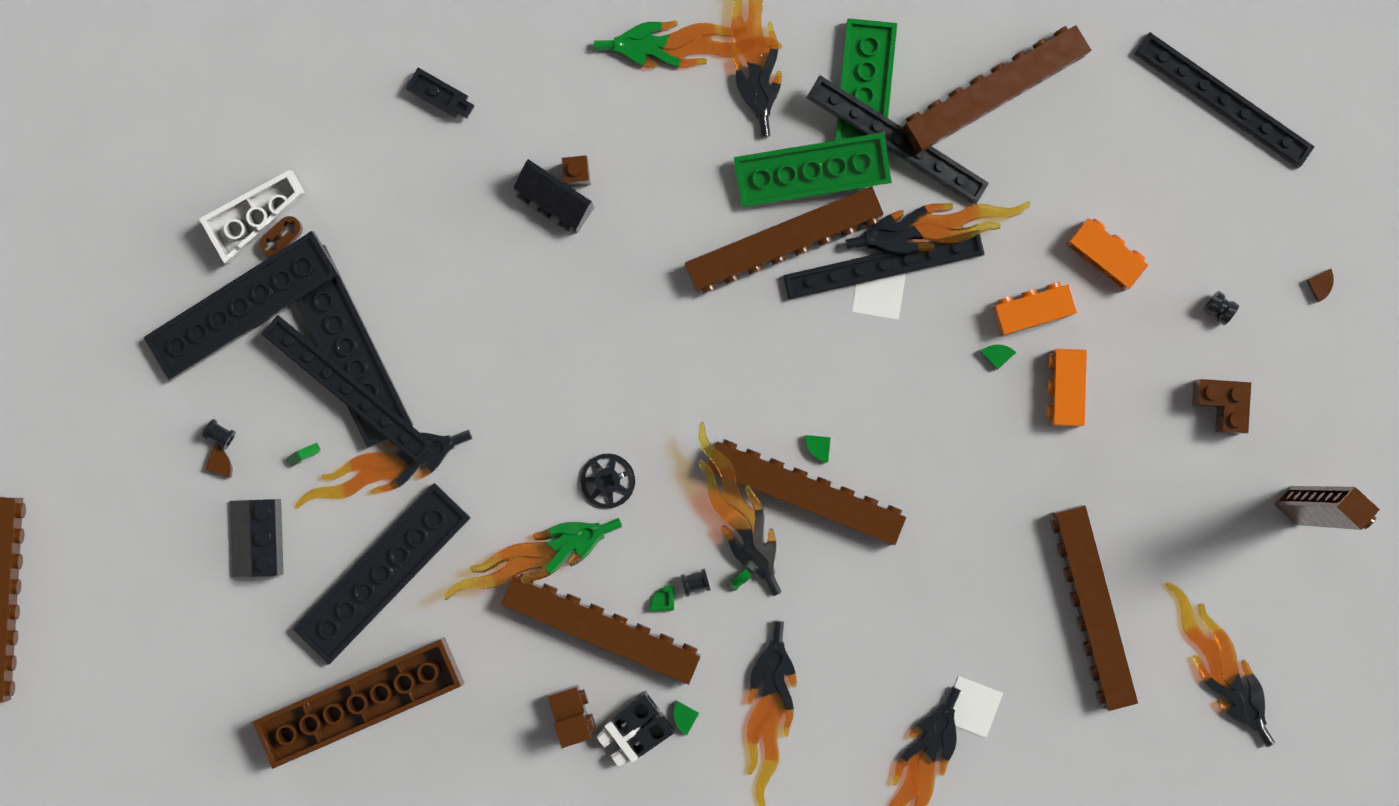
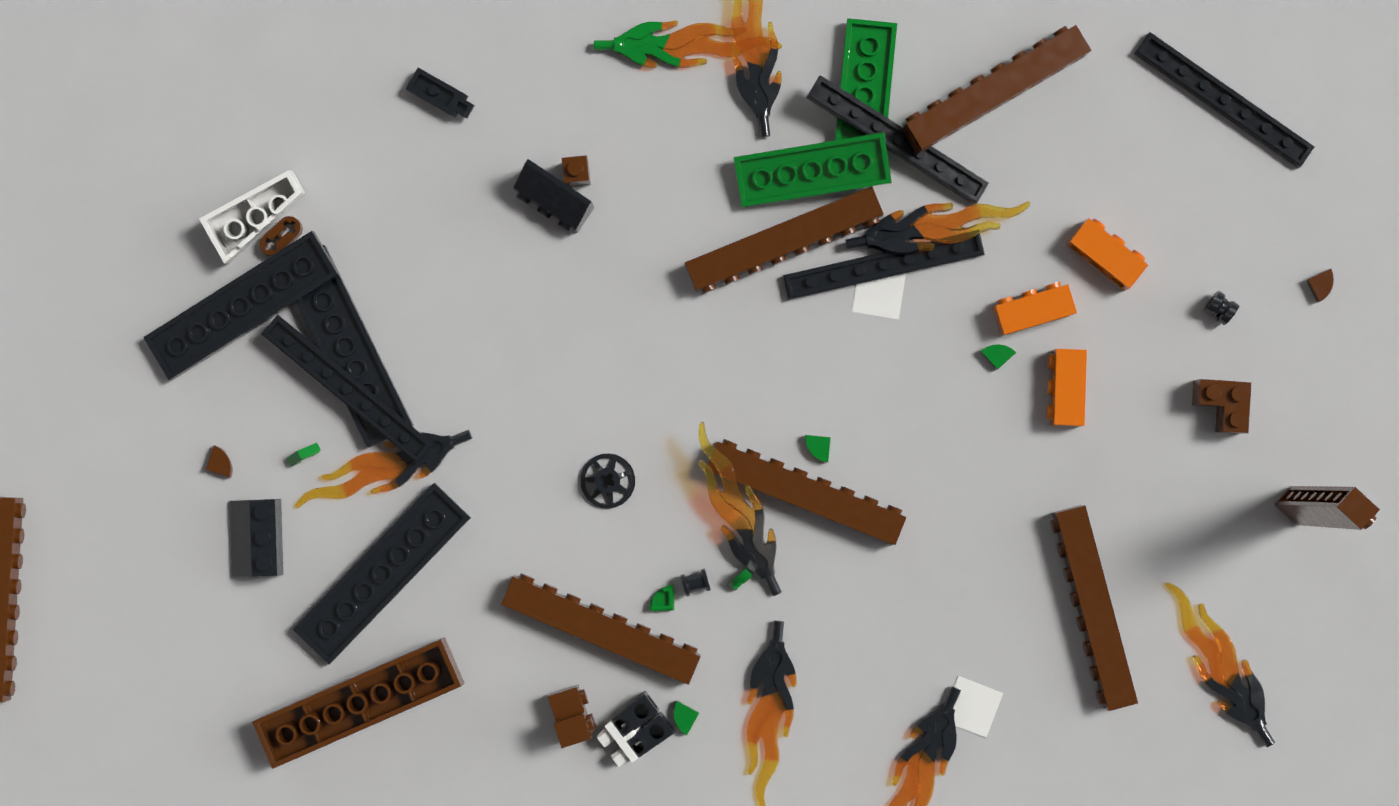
black bush [202,419,236,451] -> none
piece [444,518,622,600] -> none

